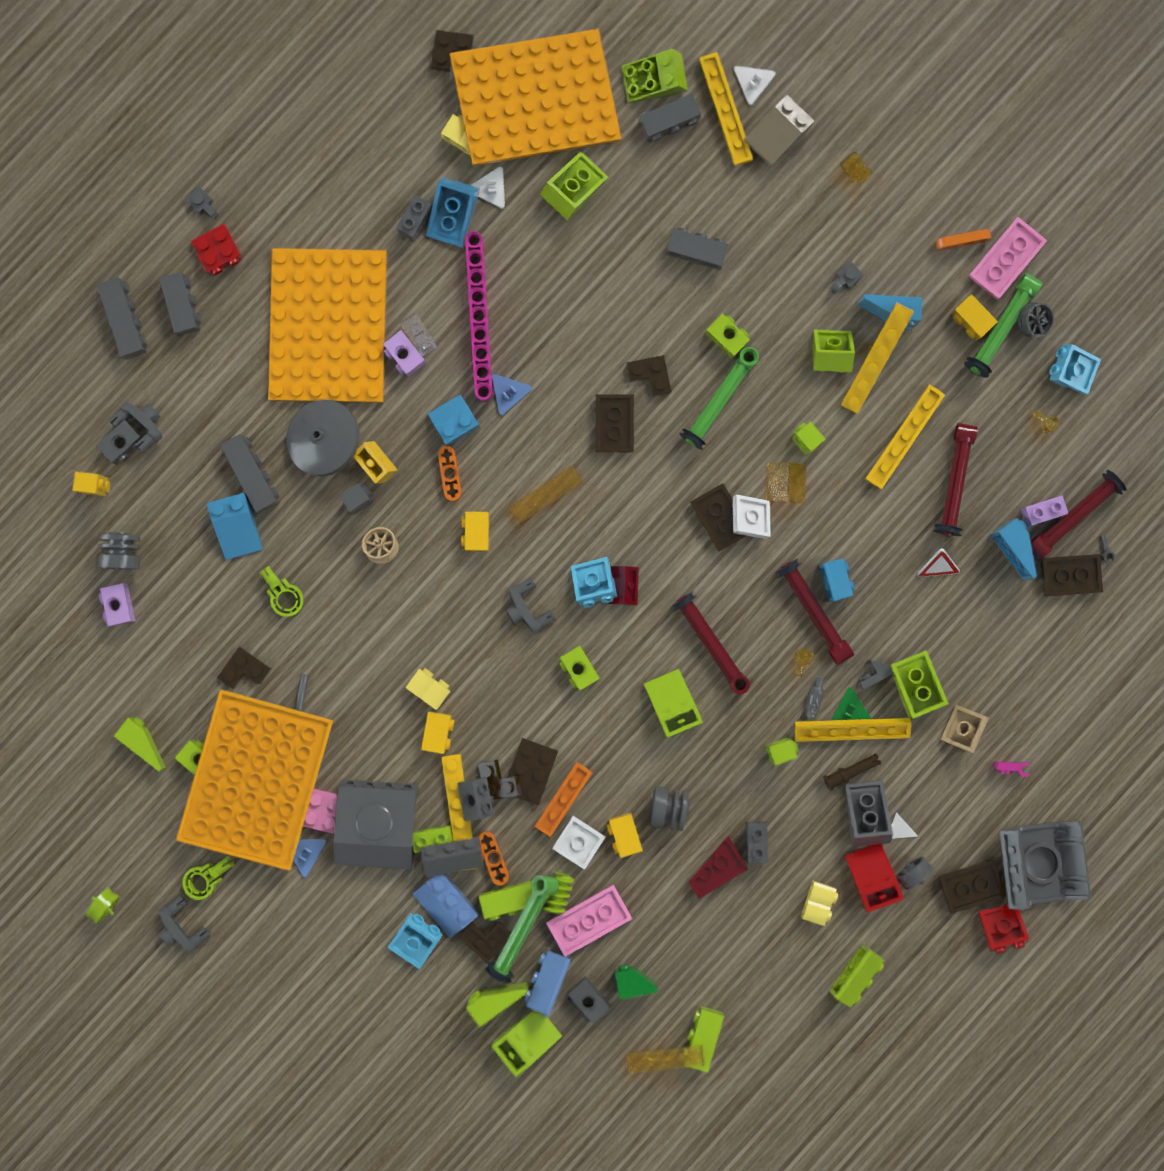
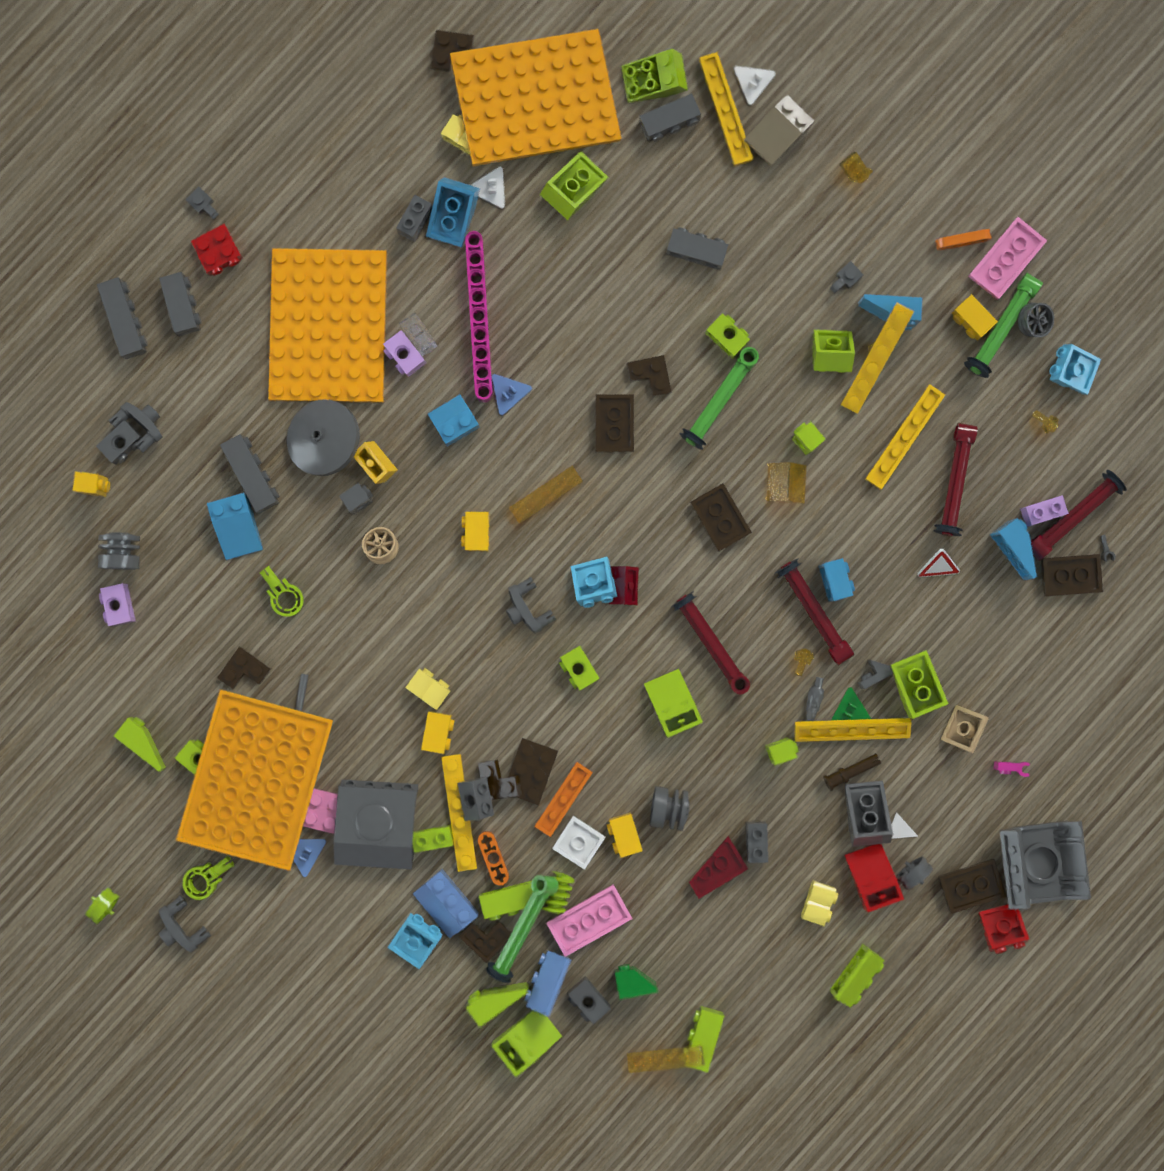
dark grey brick [421,837,484,877] -> none
orange beam [438,446,462,502] -> none
white plate [733,495,771,539] -> none

